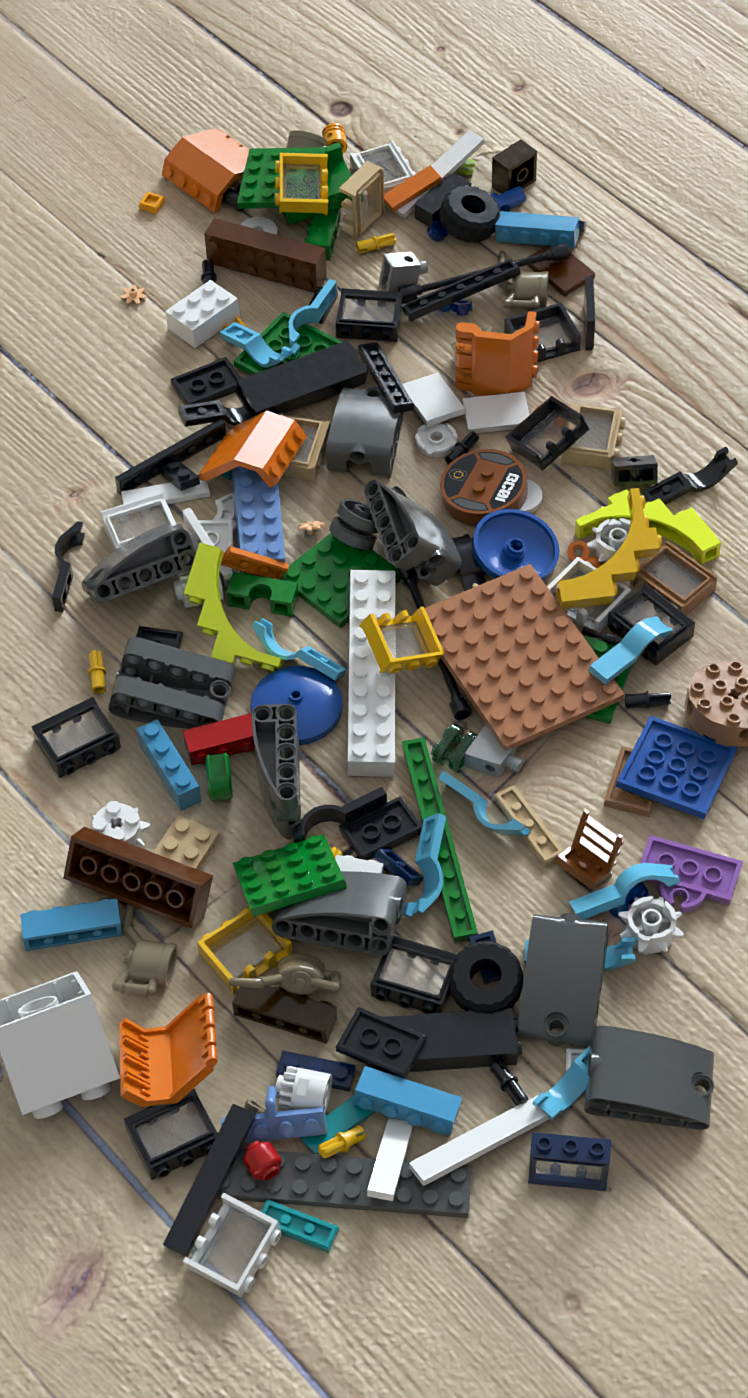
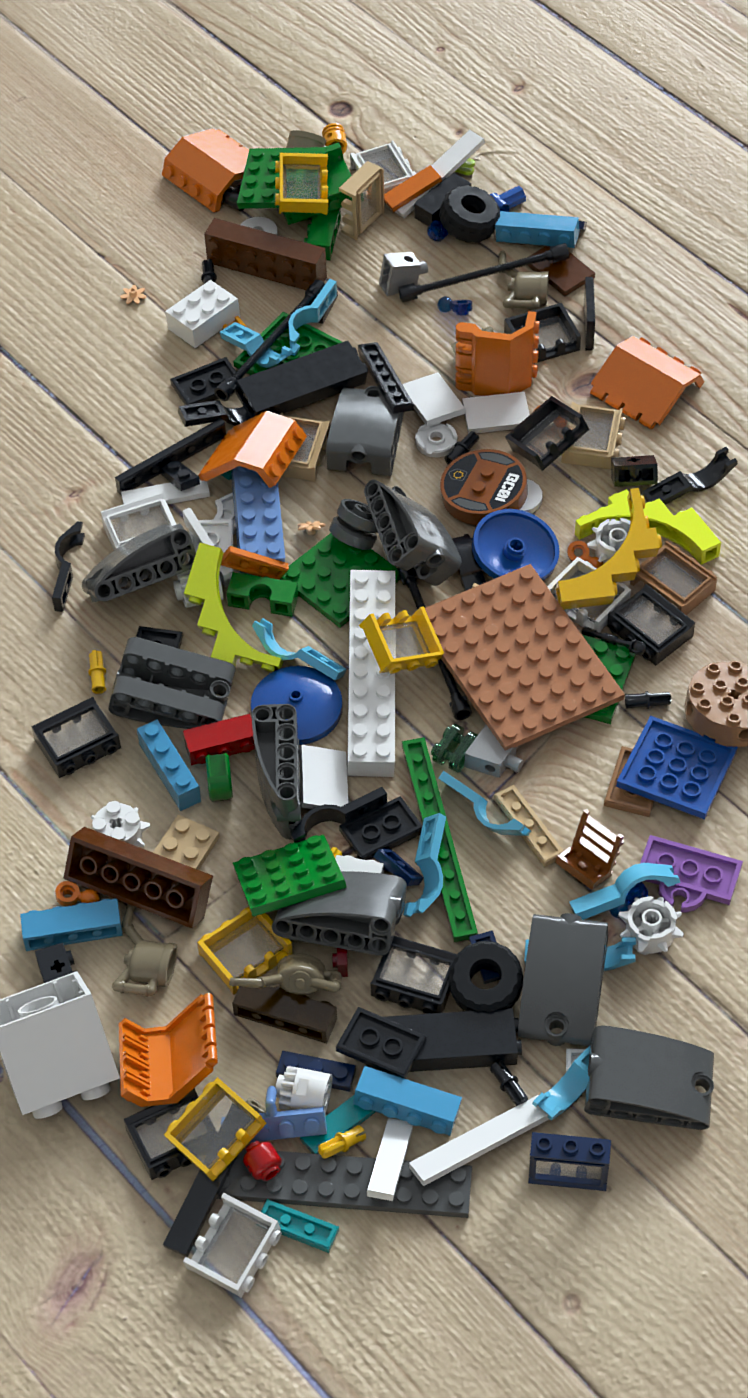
light orange tile [139,191,165,214] -> none
black window [336,288,403,342] -> none
yellow axle [356,233,396,254] -> none
black tile [401,258,521,321] -> none
dark brown brick [492,139,537,194] -> none
medium azure piece [588,616,673,685] -> none
none -> black brick [35,943,78,983]
none -> orange plate [55,881,100,907]
none -> window [164,1077,267,1181]
none -> black hose [214,279,325,401]
none -> white tile [299,745,348,809]
none -> dark red plate [332,948,348,977]
none -> orange hinge [590,336,705,430]

